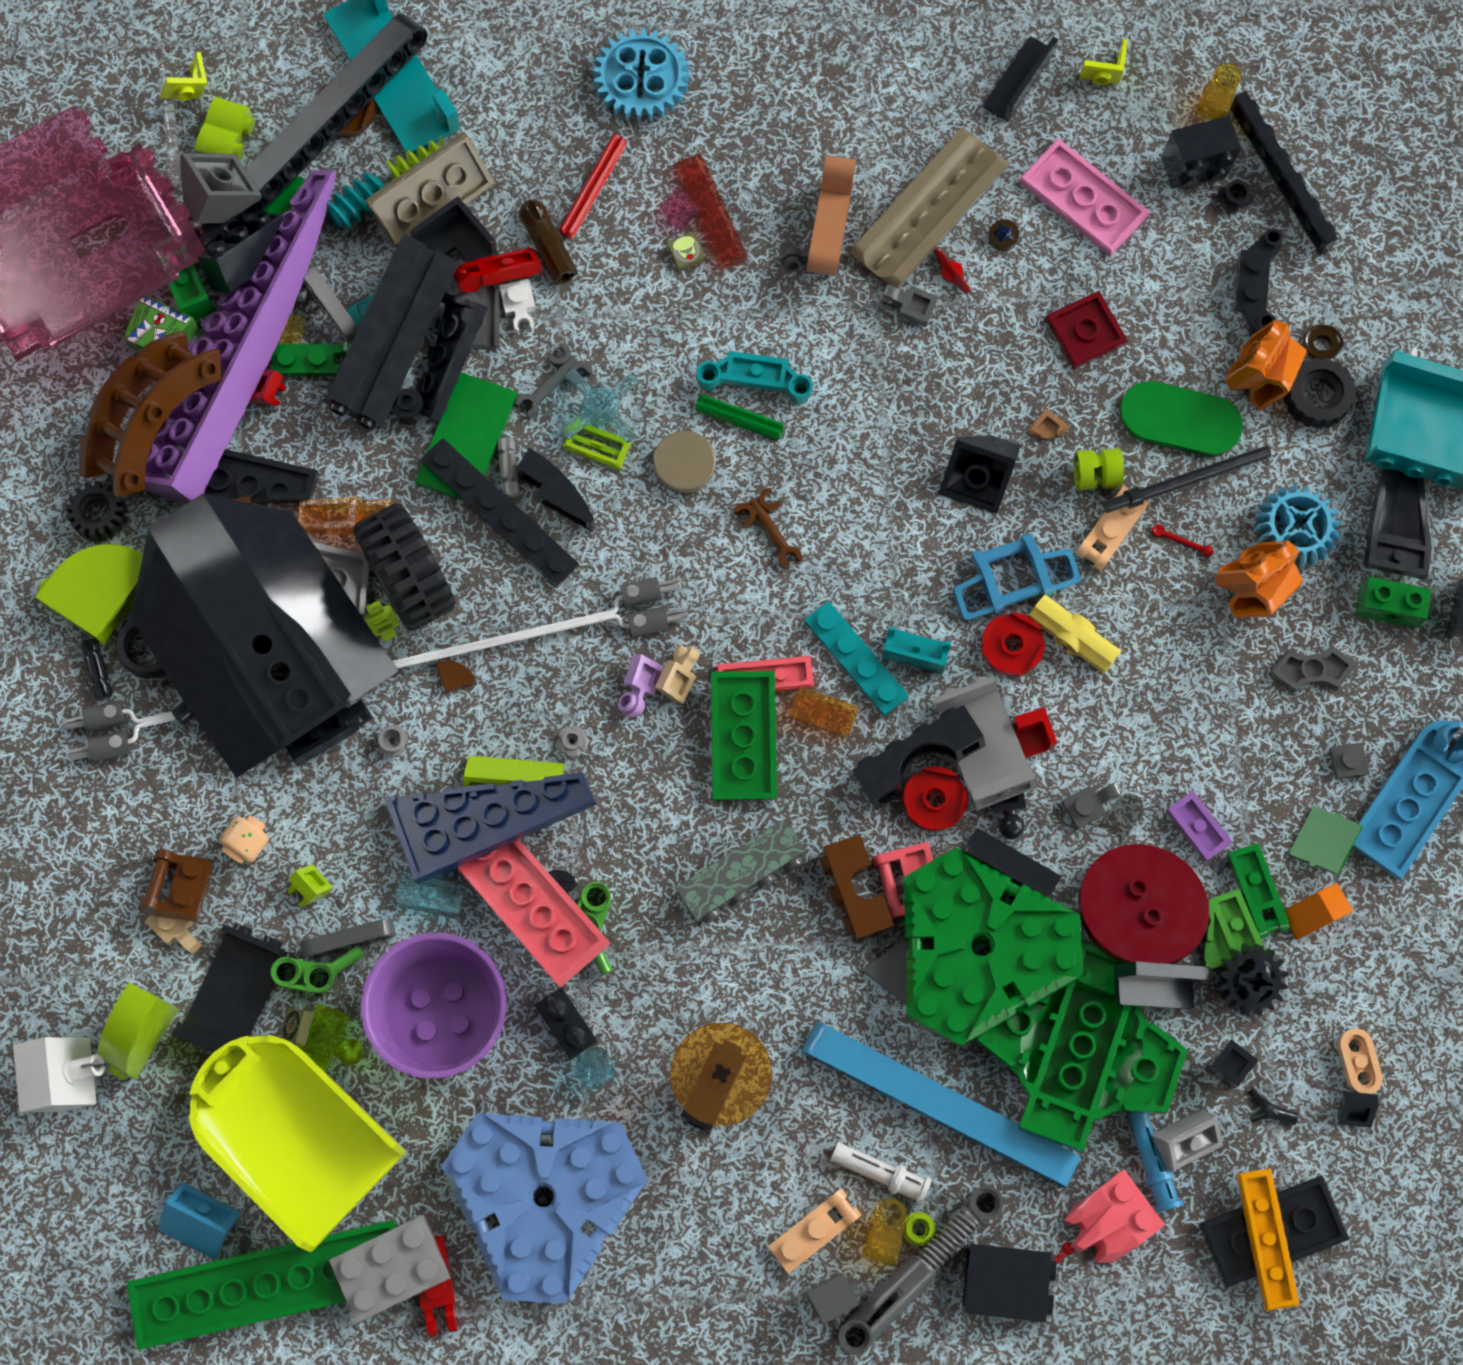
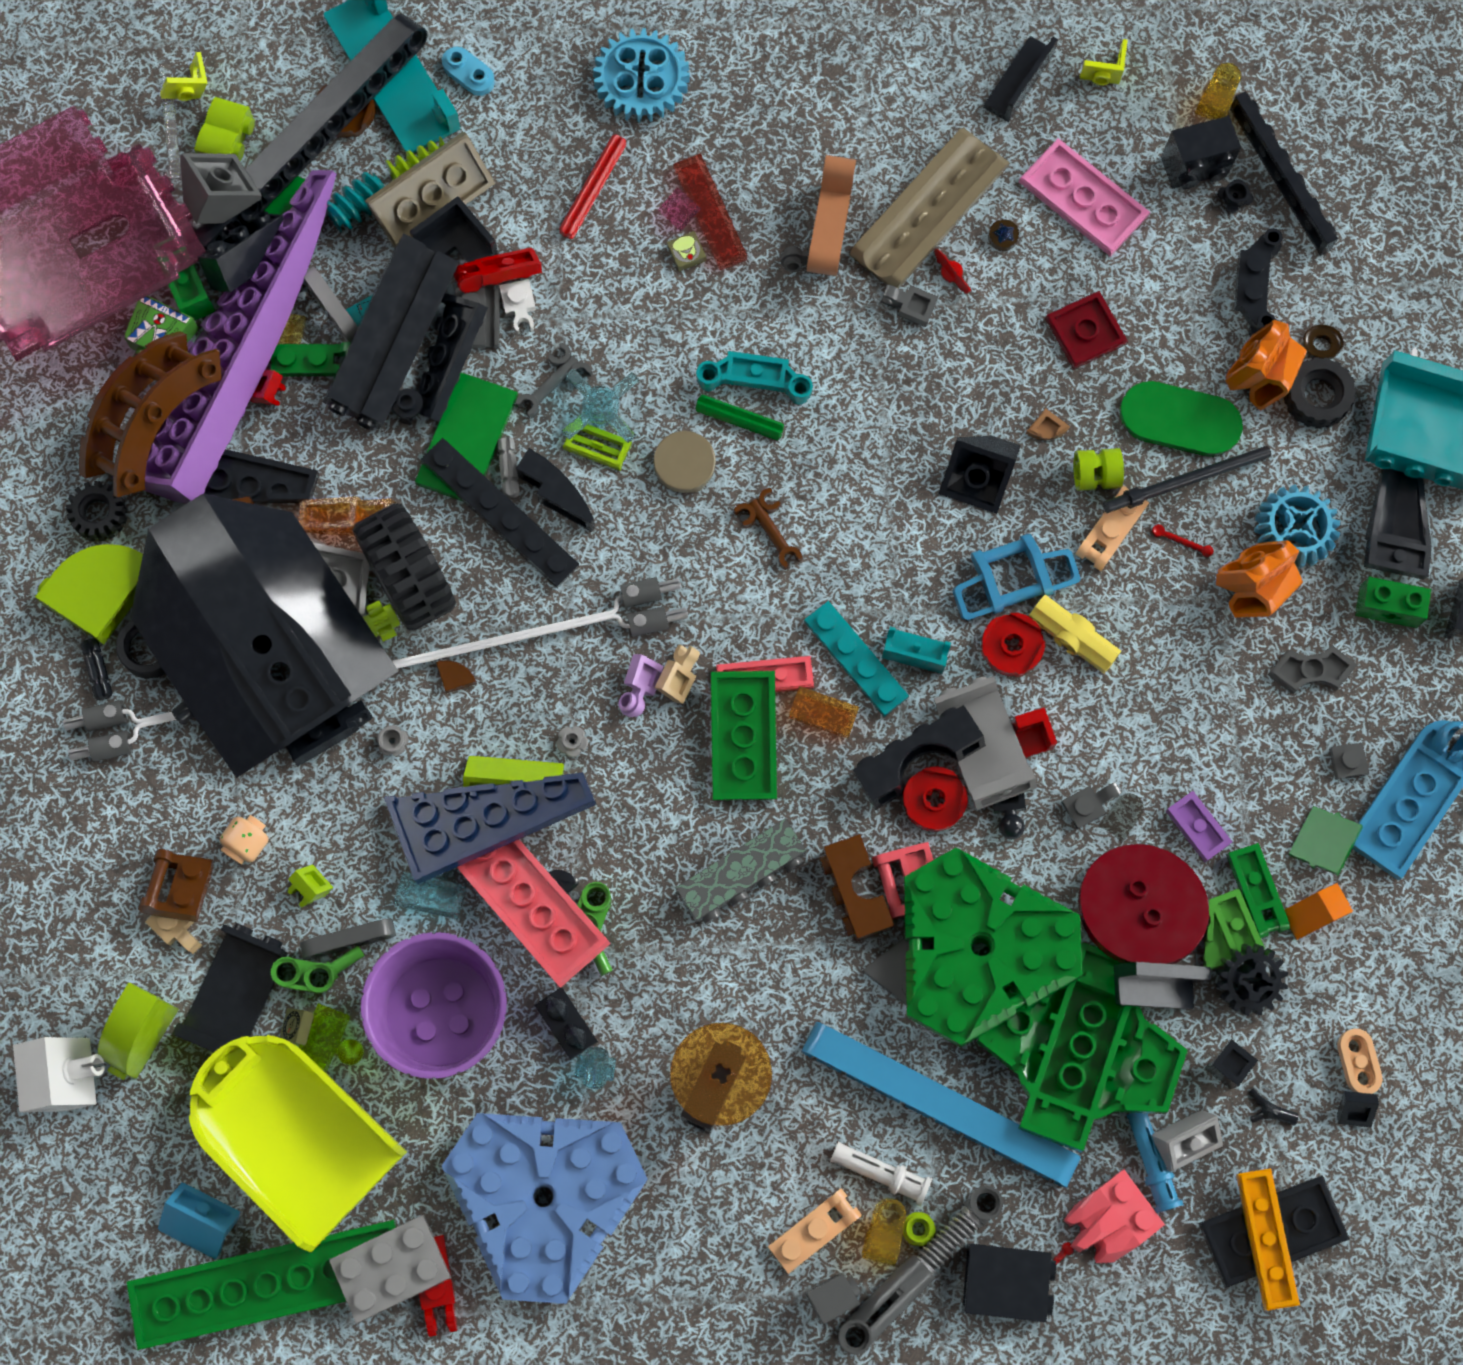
dark brown piece [518,199,578,285] -> none
black panel [964,828,1061,899] -> none
none -> medium azure plate [442,47,495,96]

